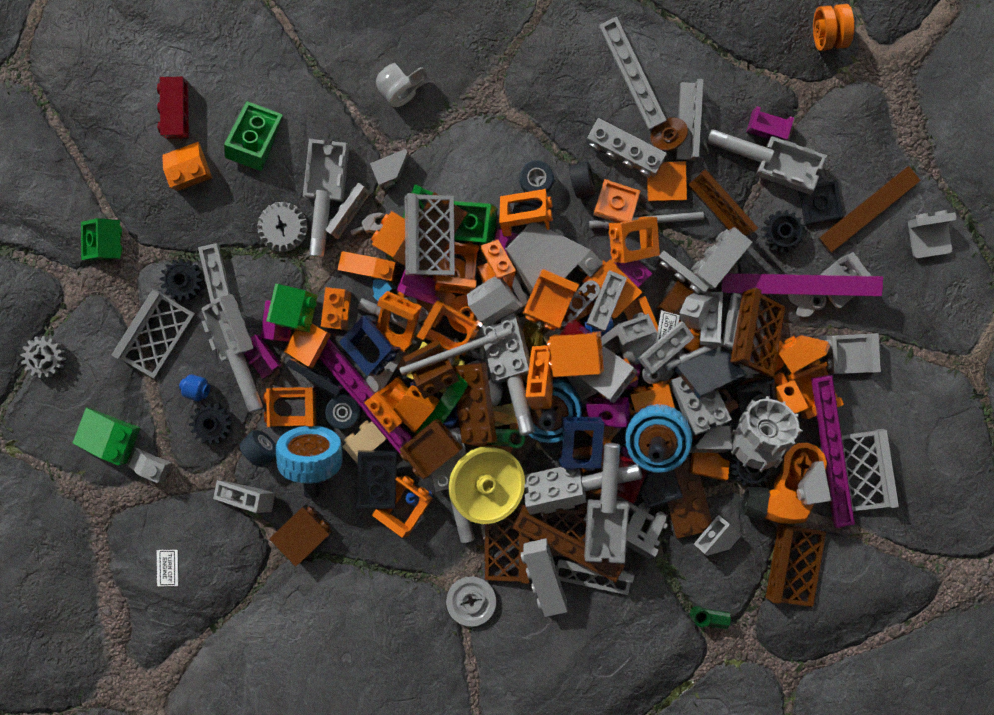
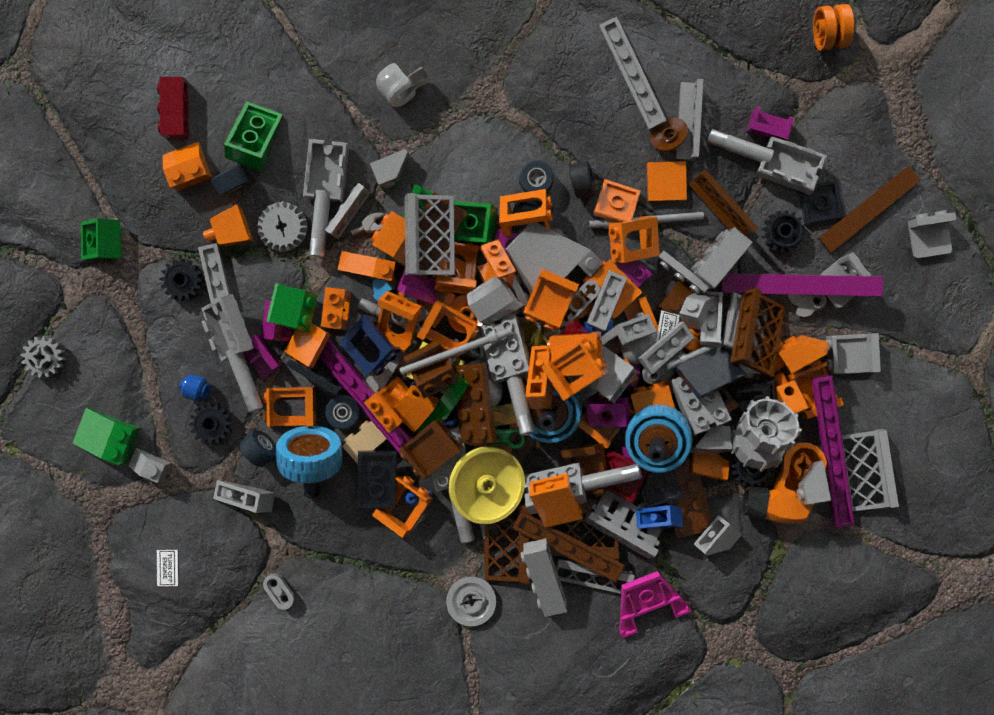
light grey fence [111,289,195,378] -> none
reddish brown panel [269,504,332,567] -> none
dark blue panel [559,416,604,470] -> none
light grey piece [584,443,629,563] -> none
light grey brick [587,118,667,178] -> none
dark green piece [689,606,731,629] -> none
reddish brown fence [766,523,826,607] -> none
none -> orange torso [203,205,253,247]
none -> black wheel [211,164,251,196]
none -> light grey plate [263,573,295,610]
none -> orange panel [530,473,583,528]
none -> orange panel [541,338,607,401]
none -> dark pink wing [619,571,692,638]
none -> blue slope [636,505,683,529]

